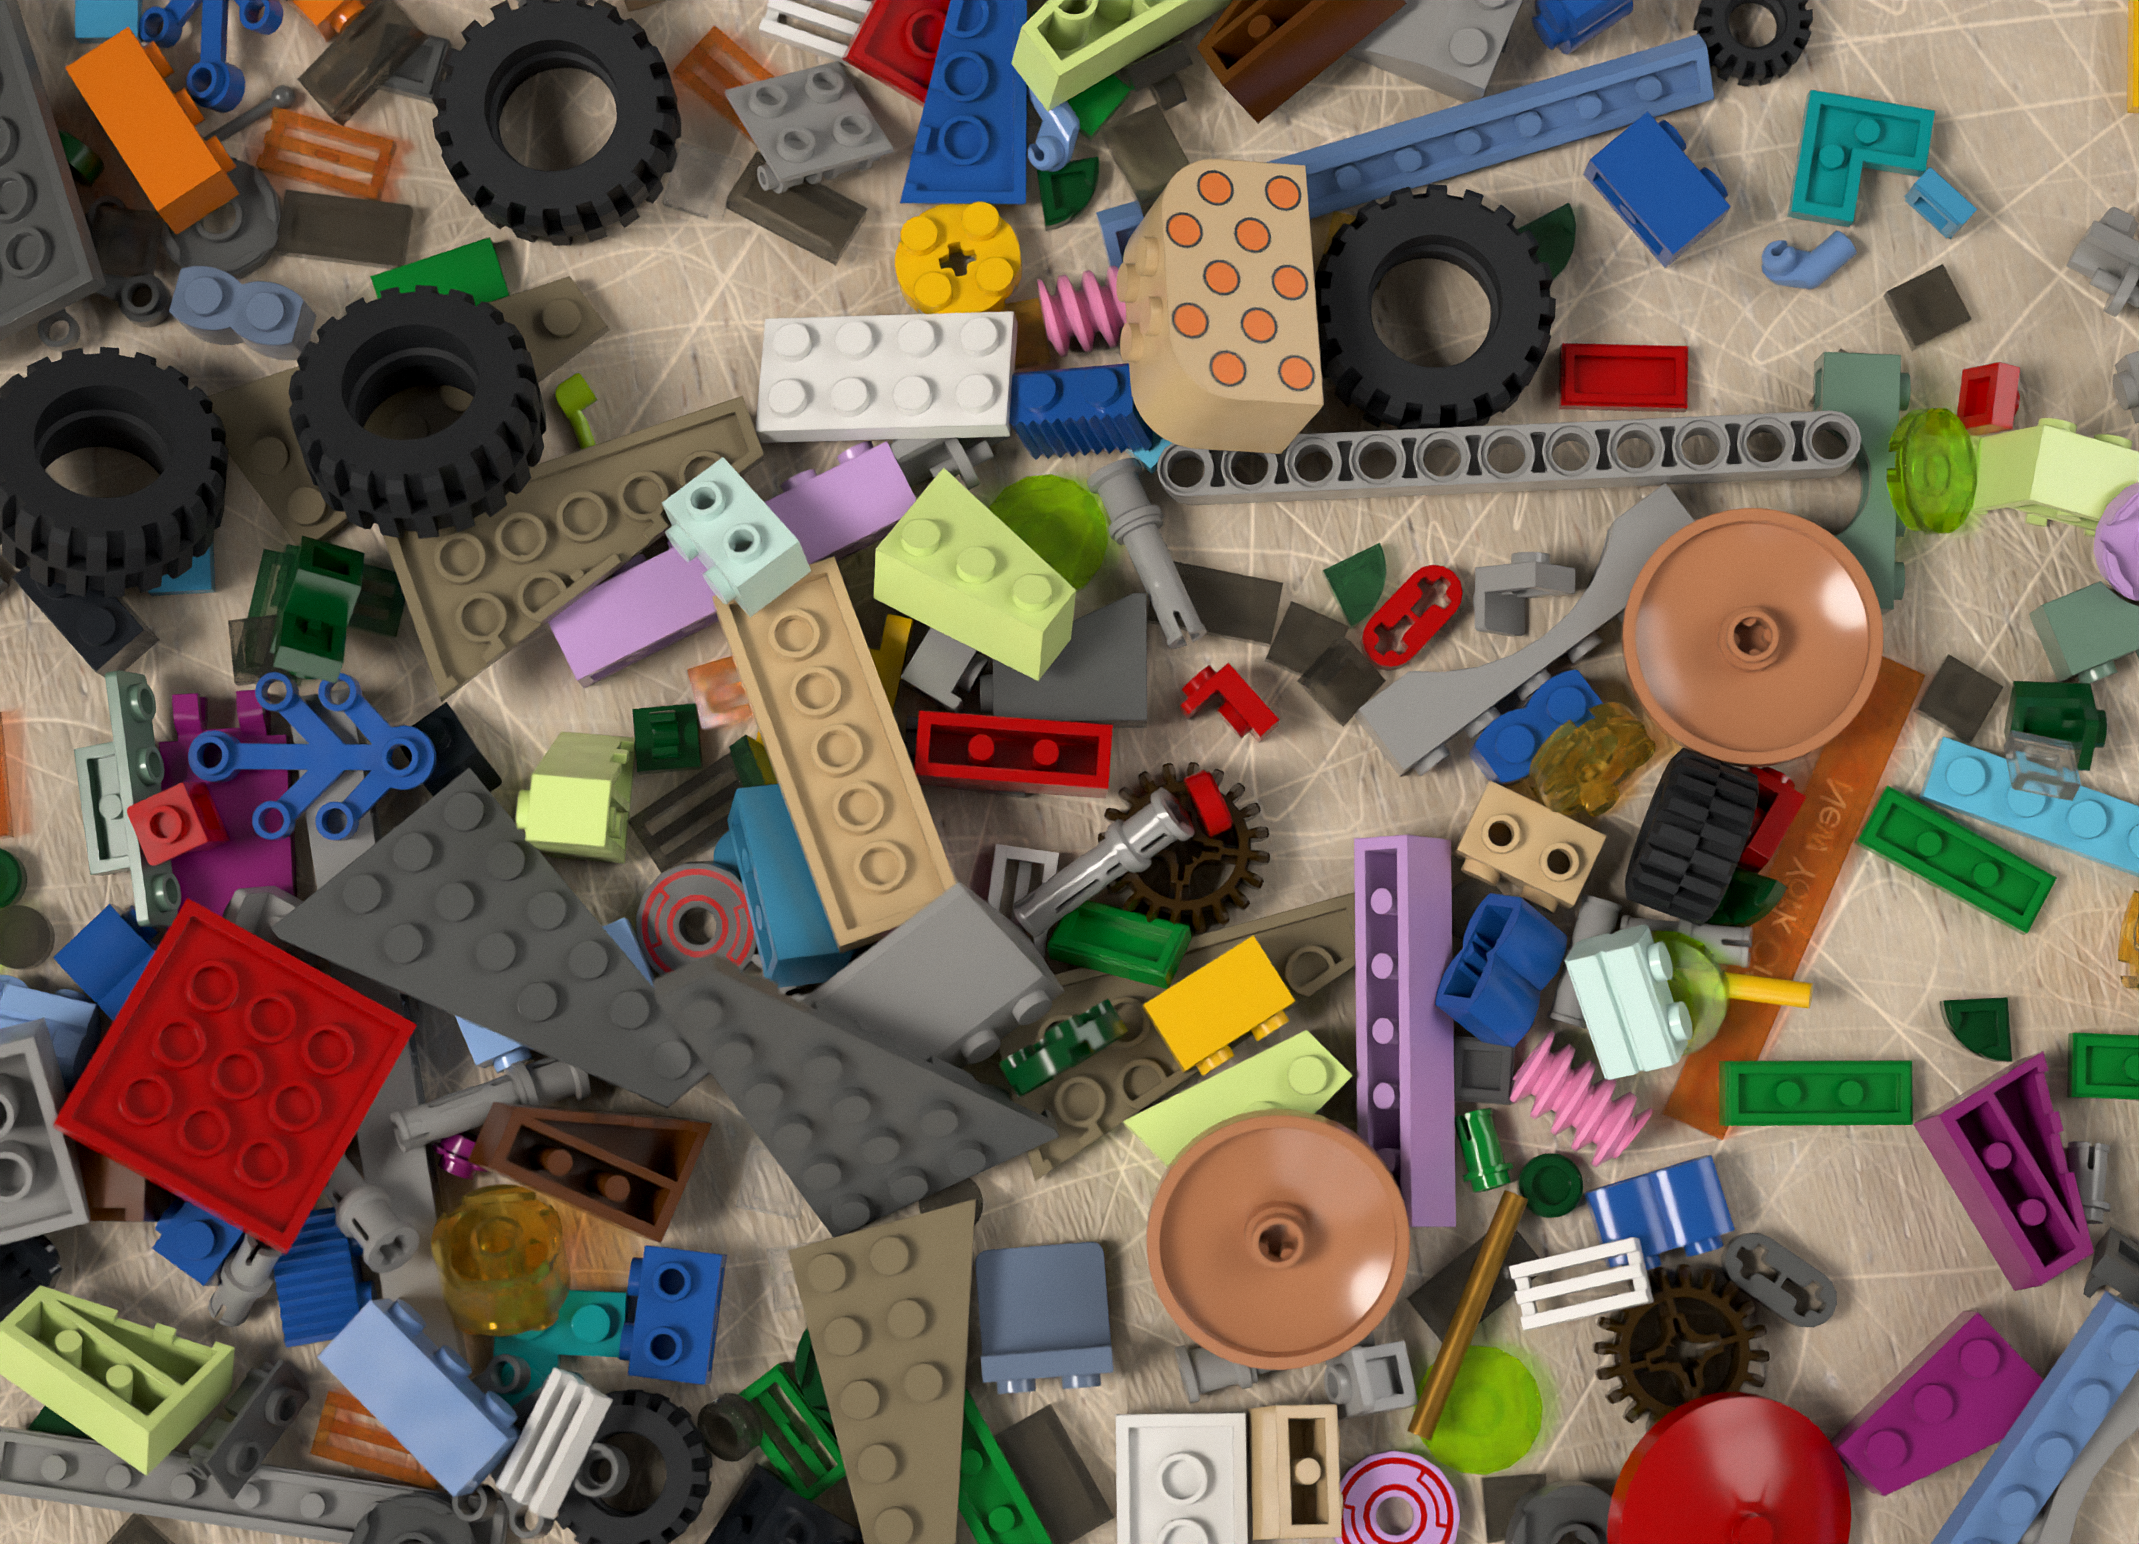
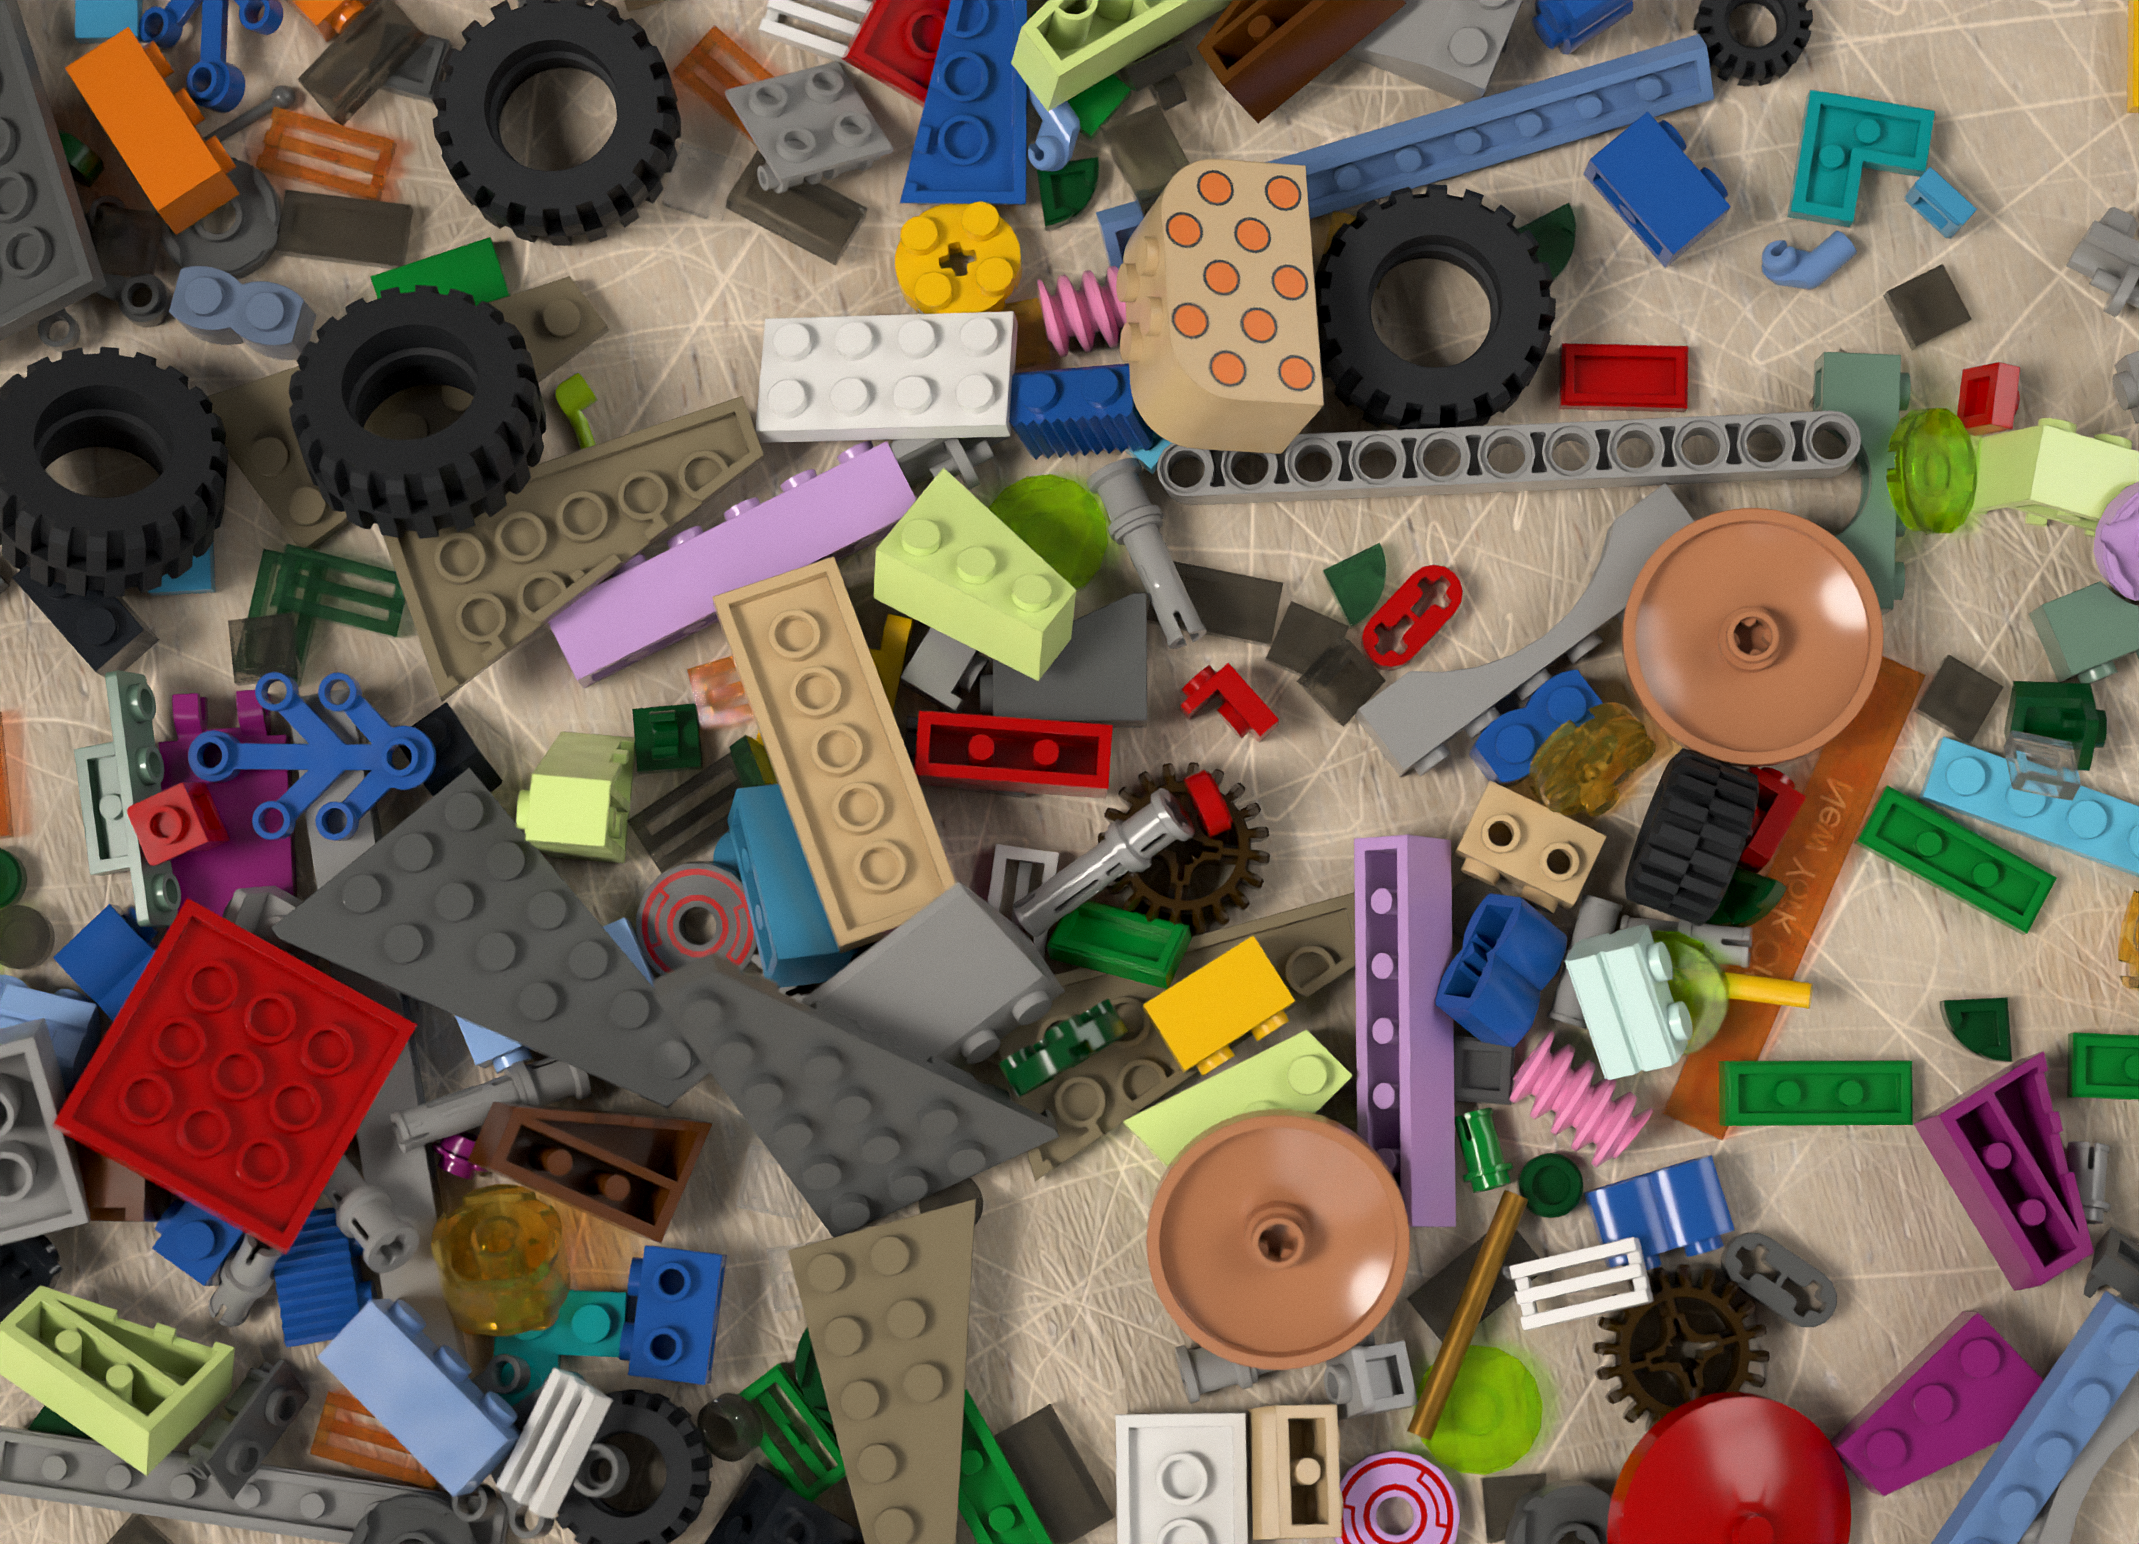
dark green brick [270,535,365,683] -> none
light aqua brick [662,457,811,617] -> none
sand blue bracket [975,1242,1114,1394] -> none
light grey bracket [1473,552,1575,637] -> none

